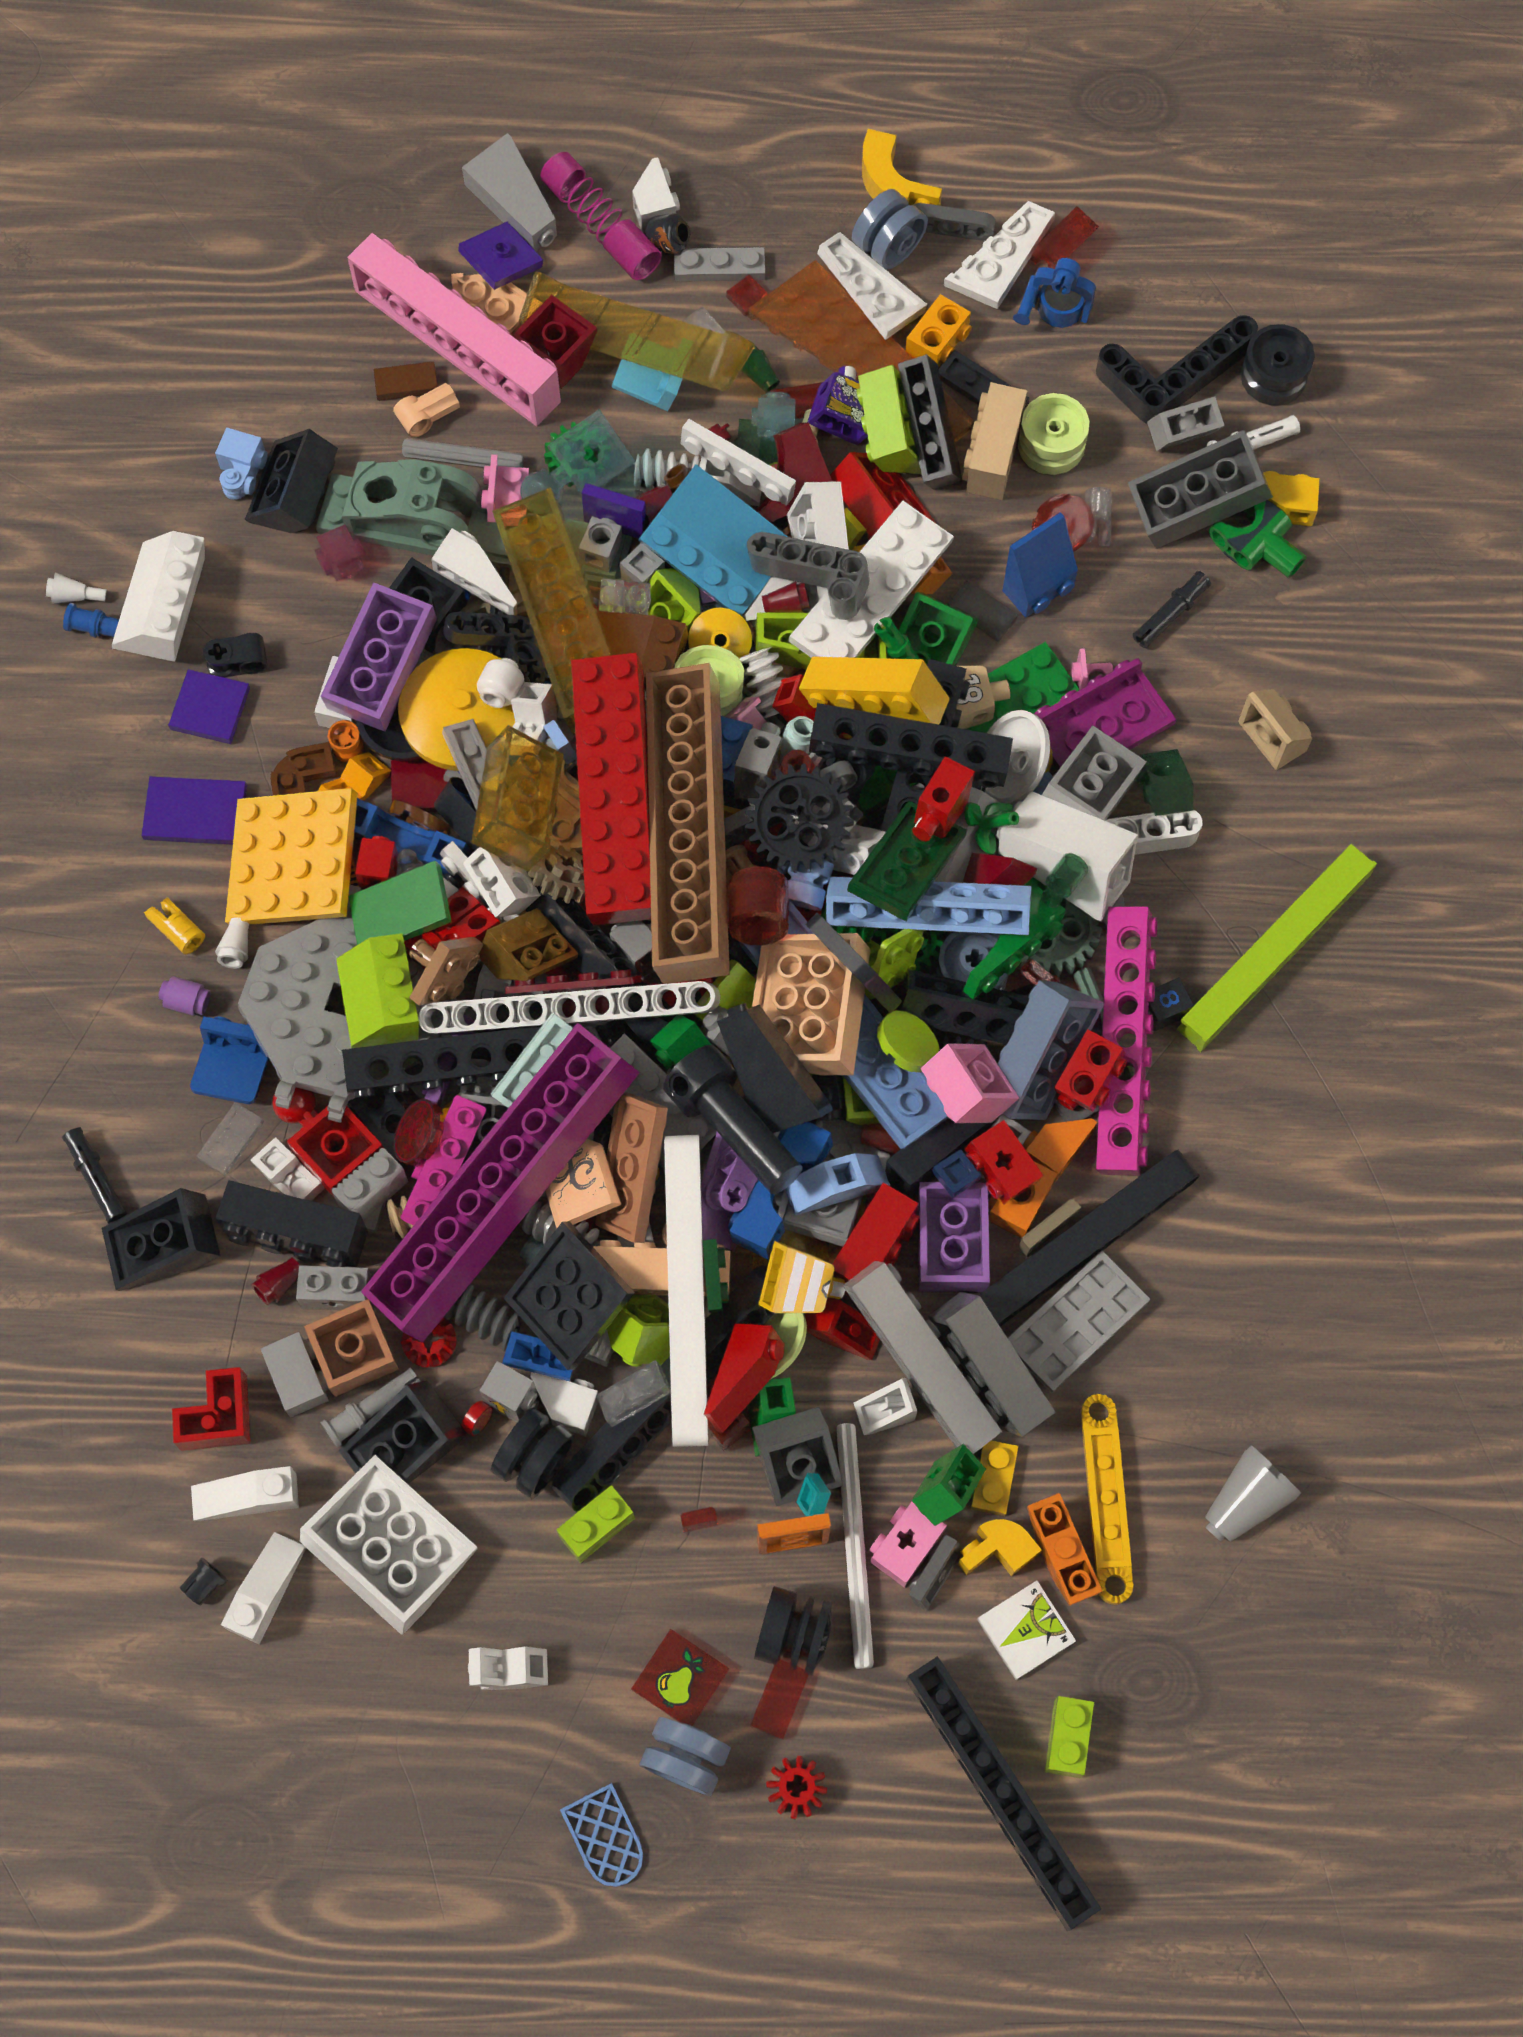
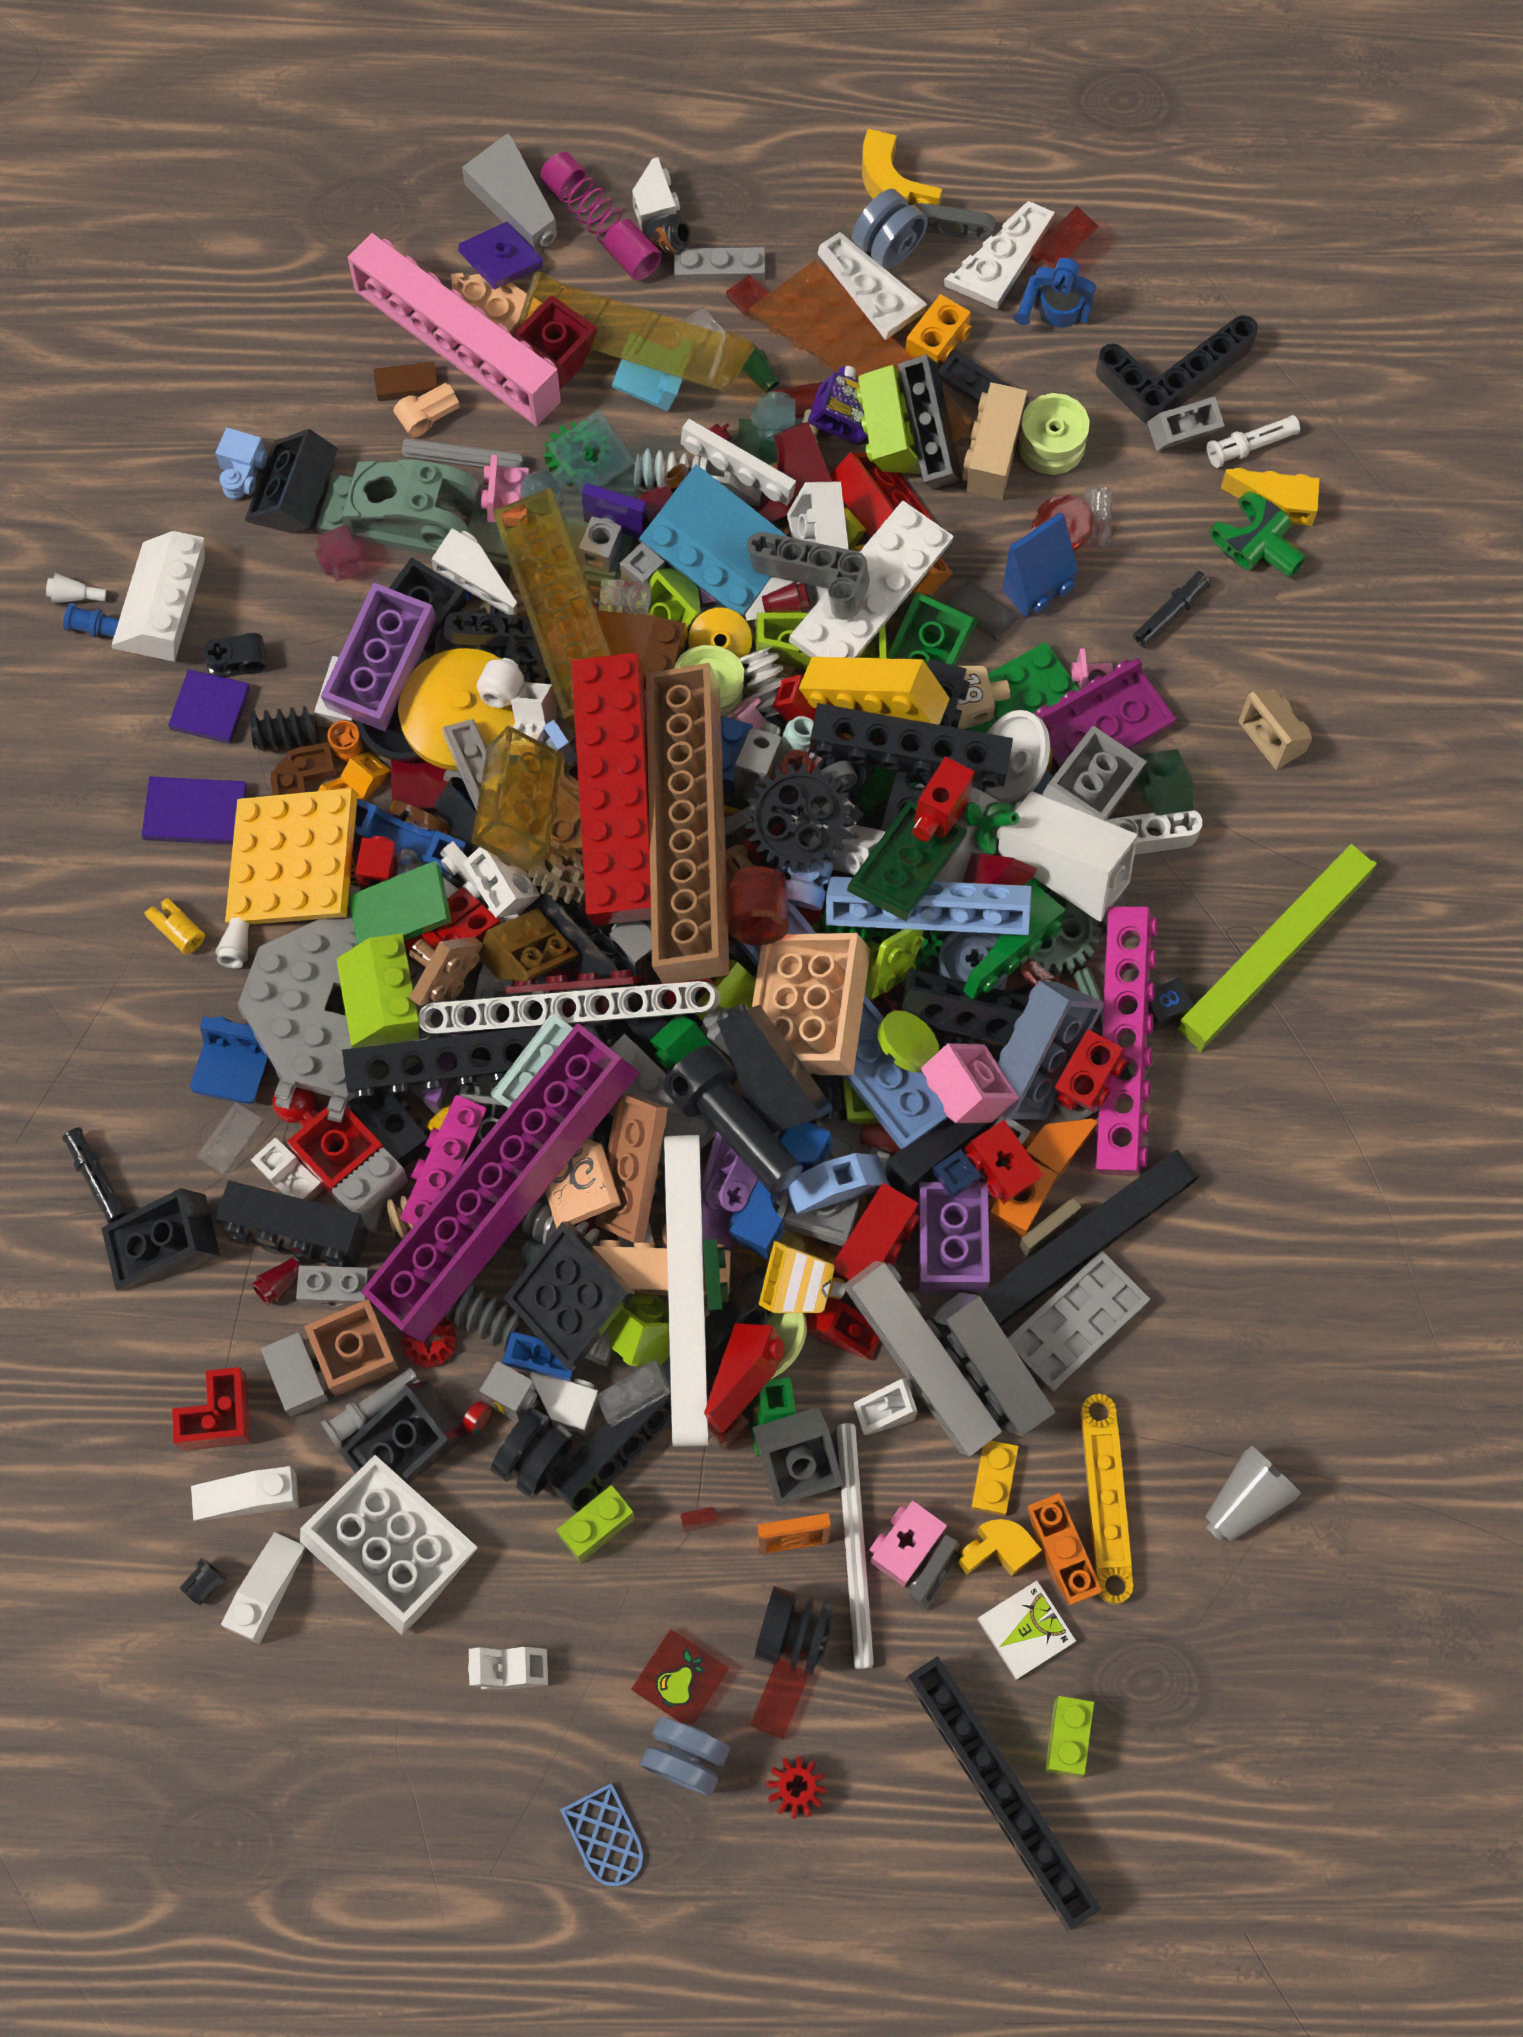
medium lavender brick [159,976,211,1016] -> none
clear red tile [393,1099,444,1167] -> none
teal tile [796,1473,831,1516] -> none
black beam [805,913,903,1013] -> none
green pin [874,617,921,659] -> none
green brick [911,1443,986,1526] -> none
clear green pin [1041,853,1088,908] -> none
dark grey brick [1128,430,1273,549] -> none
black wheel [1240,324,1315,406] -> none
none -> black piece [250,706,319,751]

